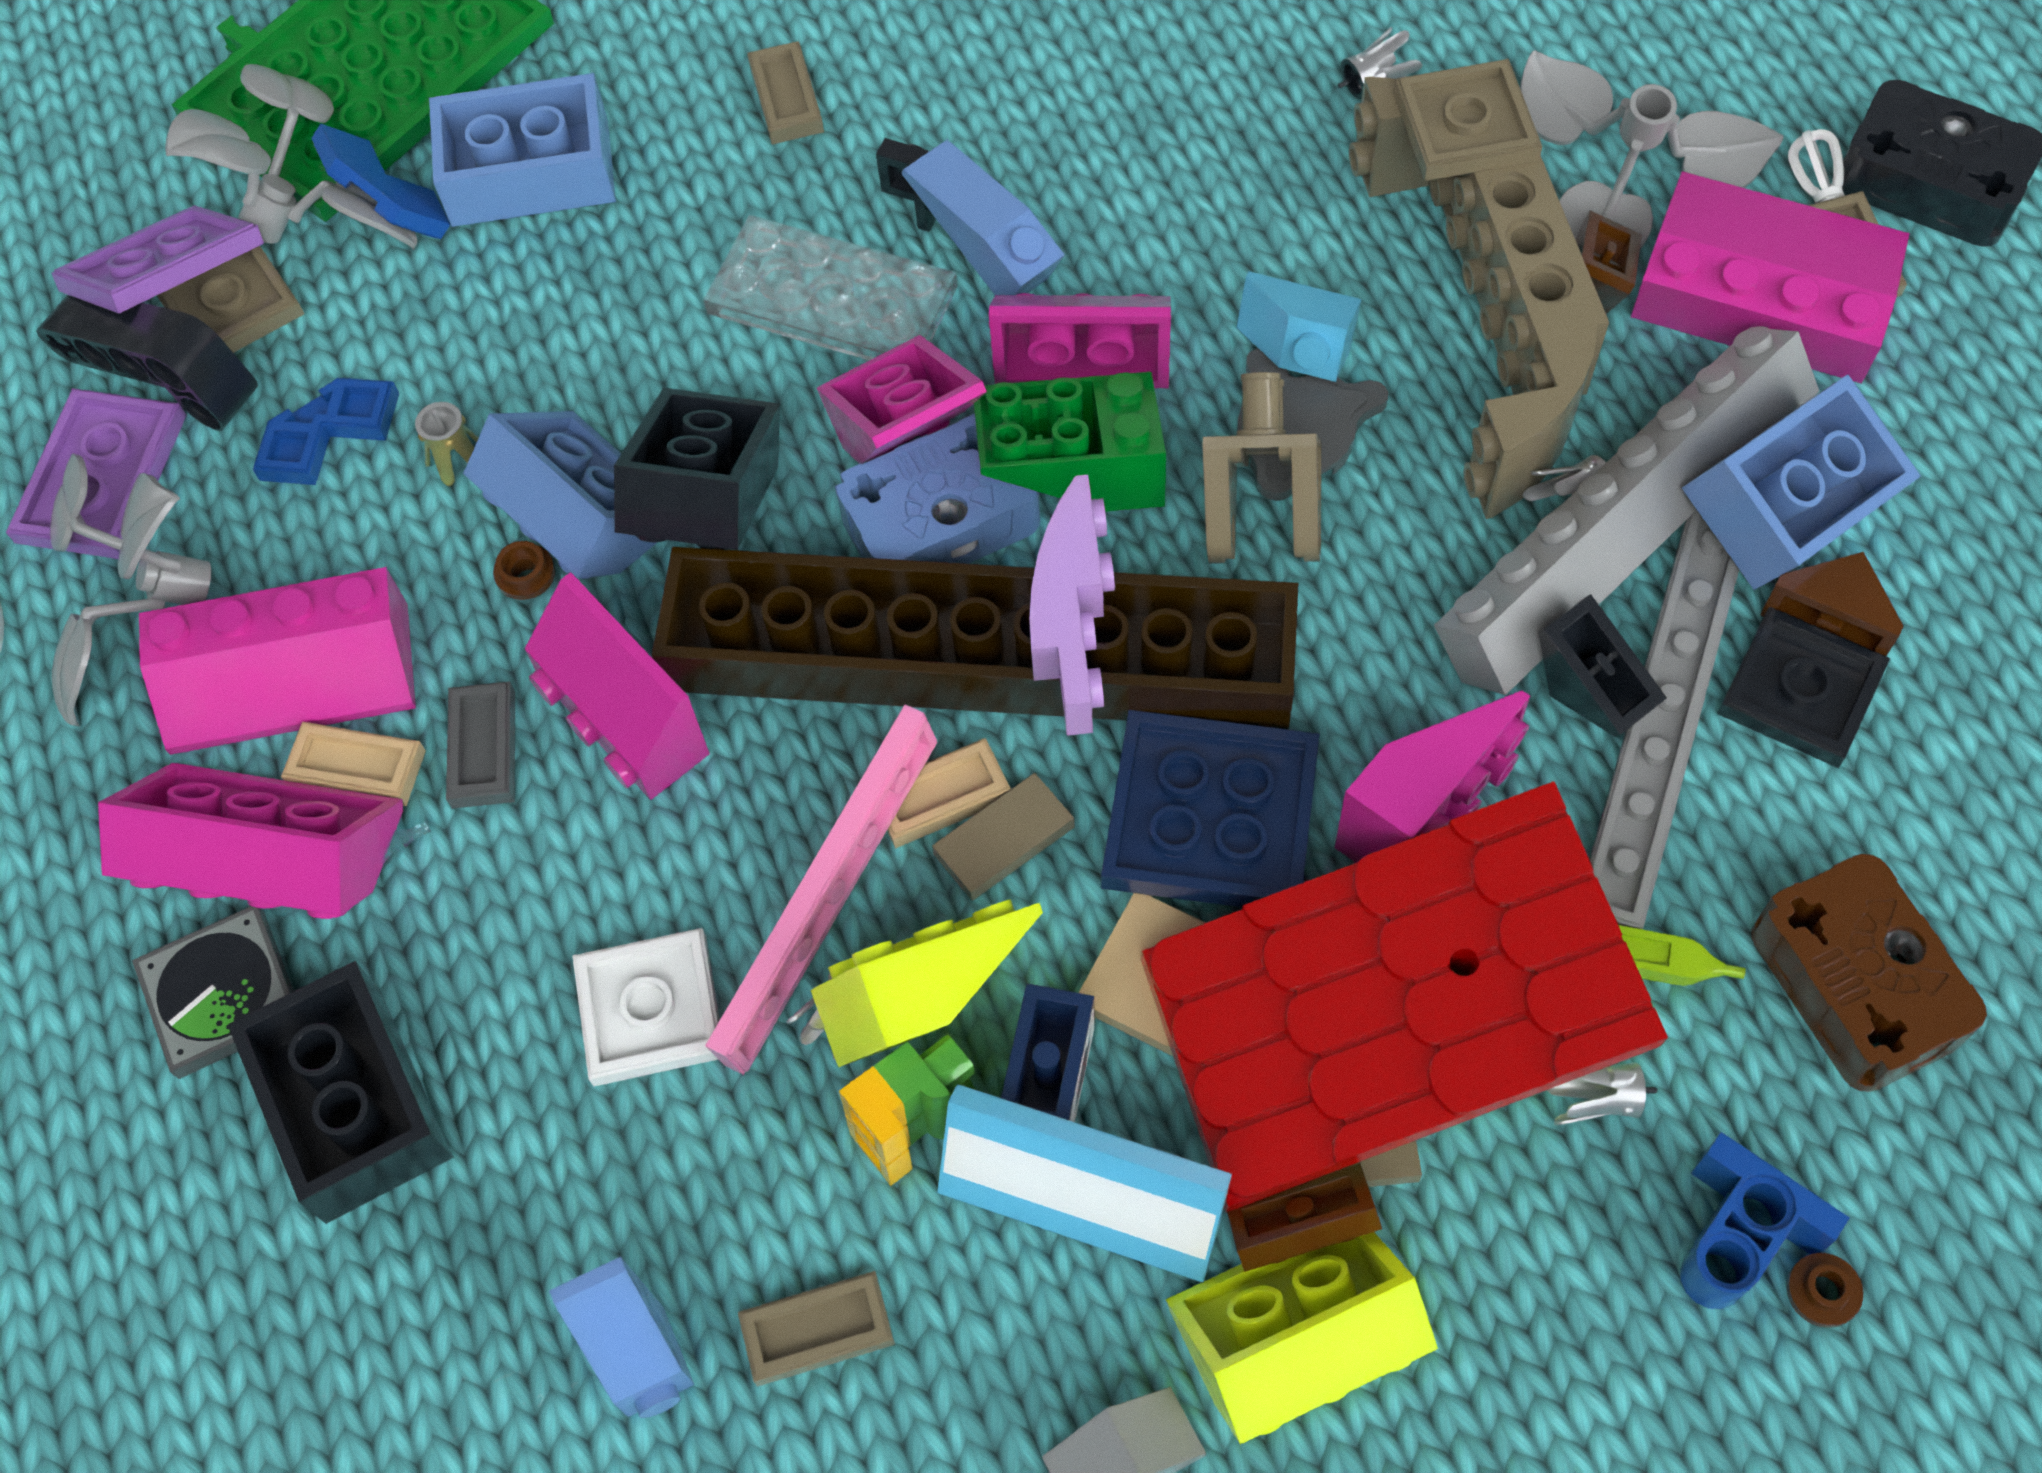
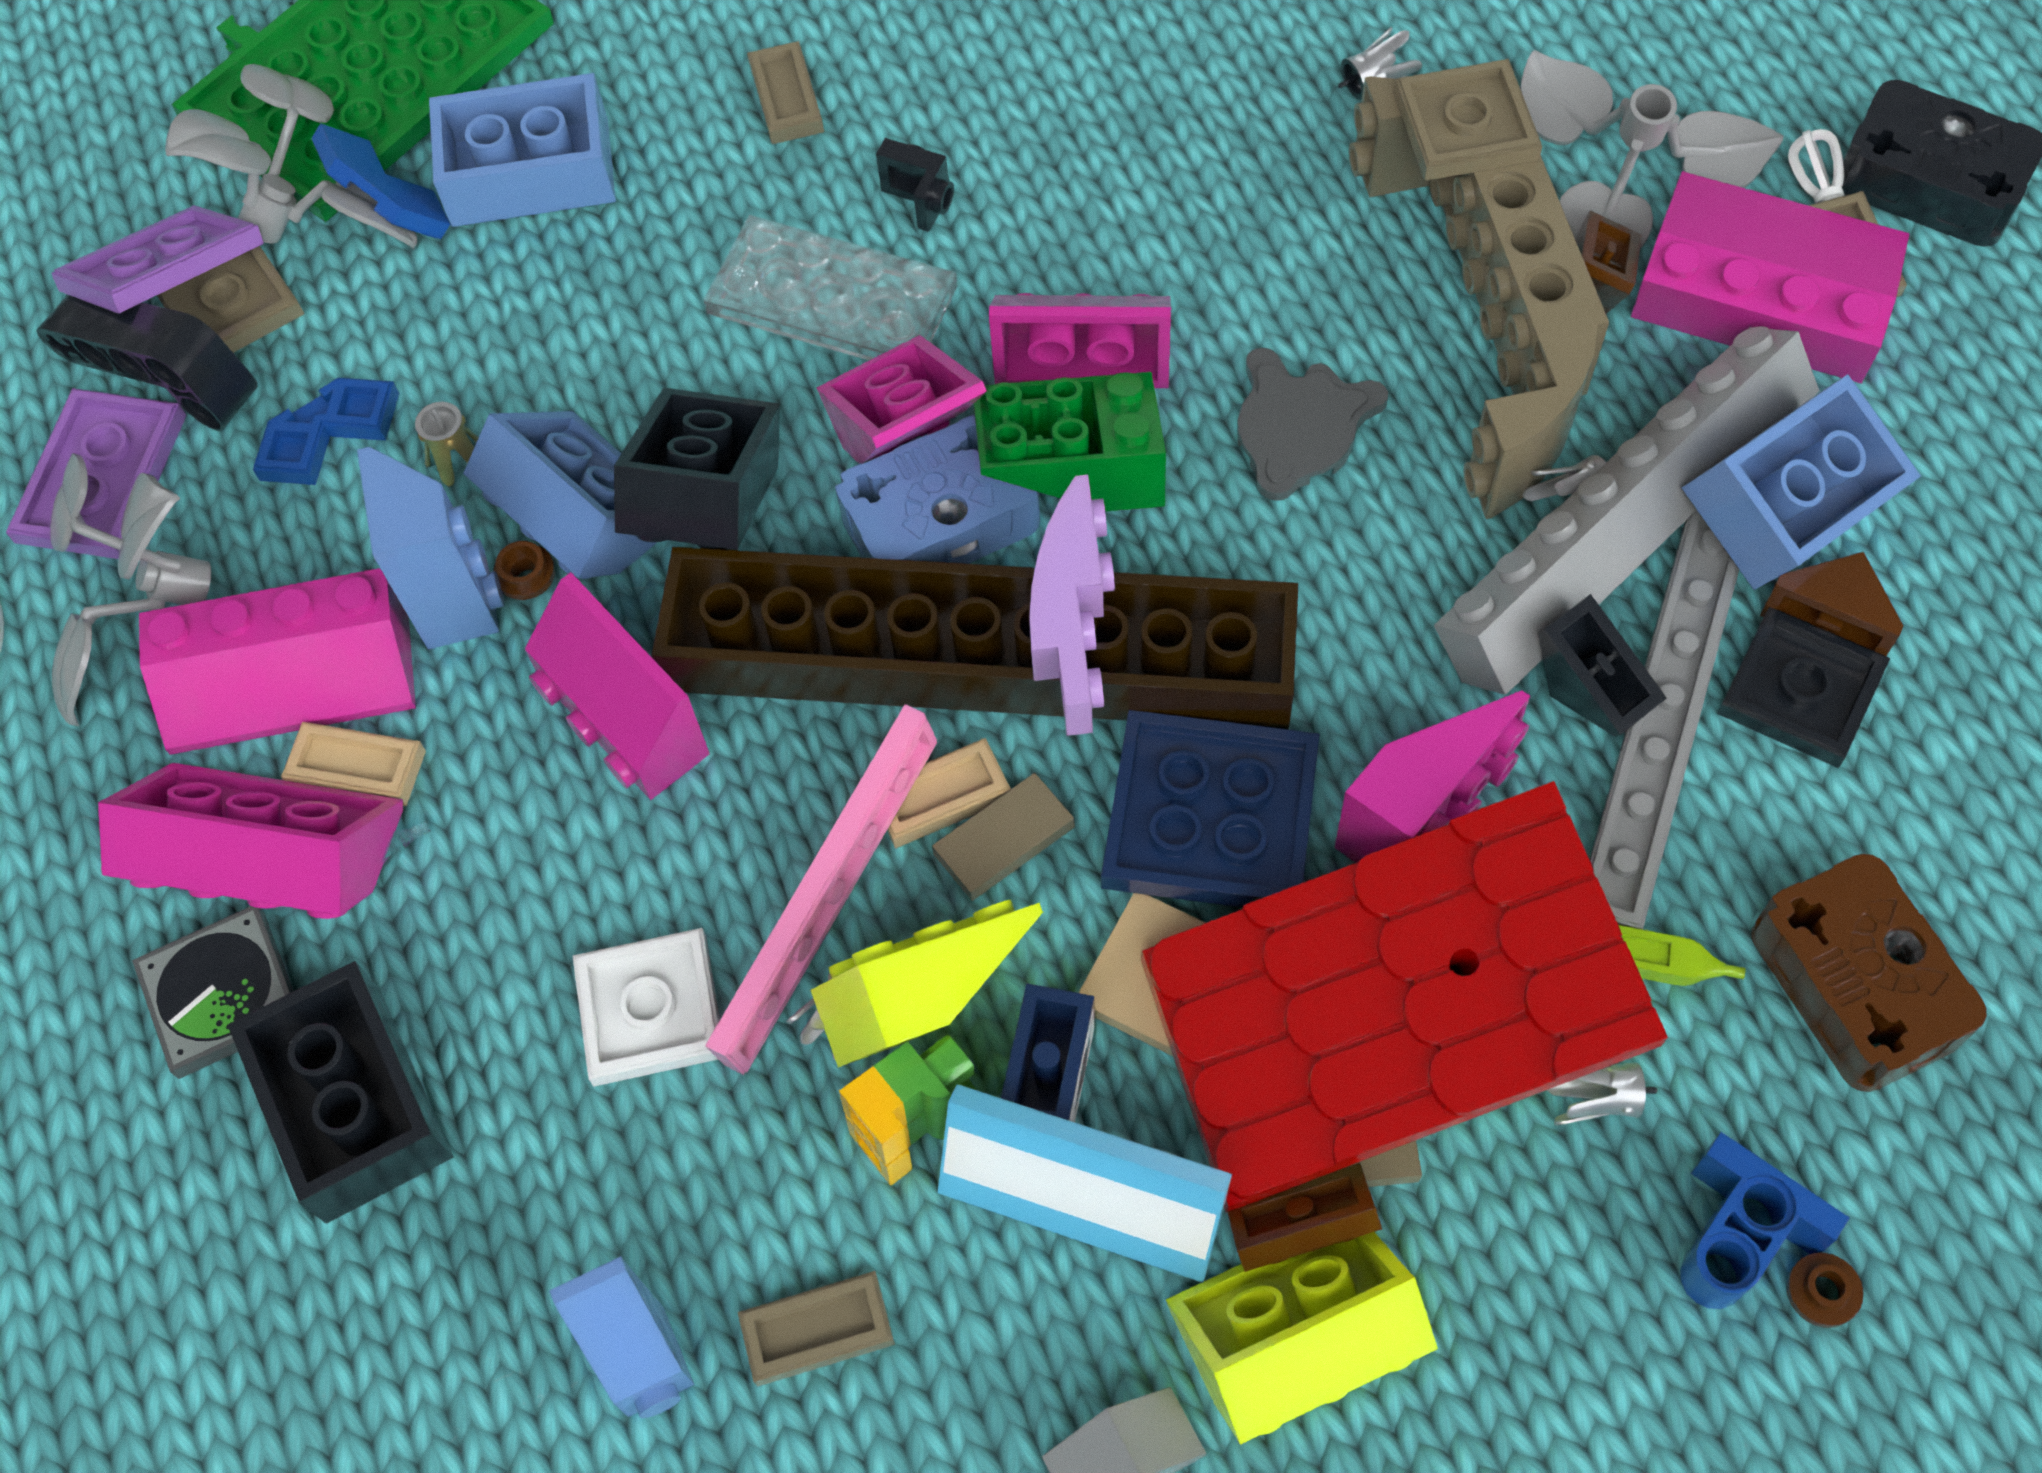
dark grey tile [446,681,515,809] -> none
medium blue slope [901,140,1065,295] -> none
dark tan piece [1203,372,1322,564] -> none
medium azure slope [1236,271,1362,382] -> none
none -> medium blue slope [357,447,505,650]

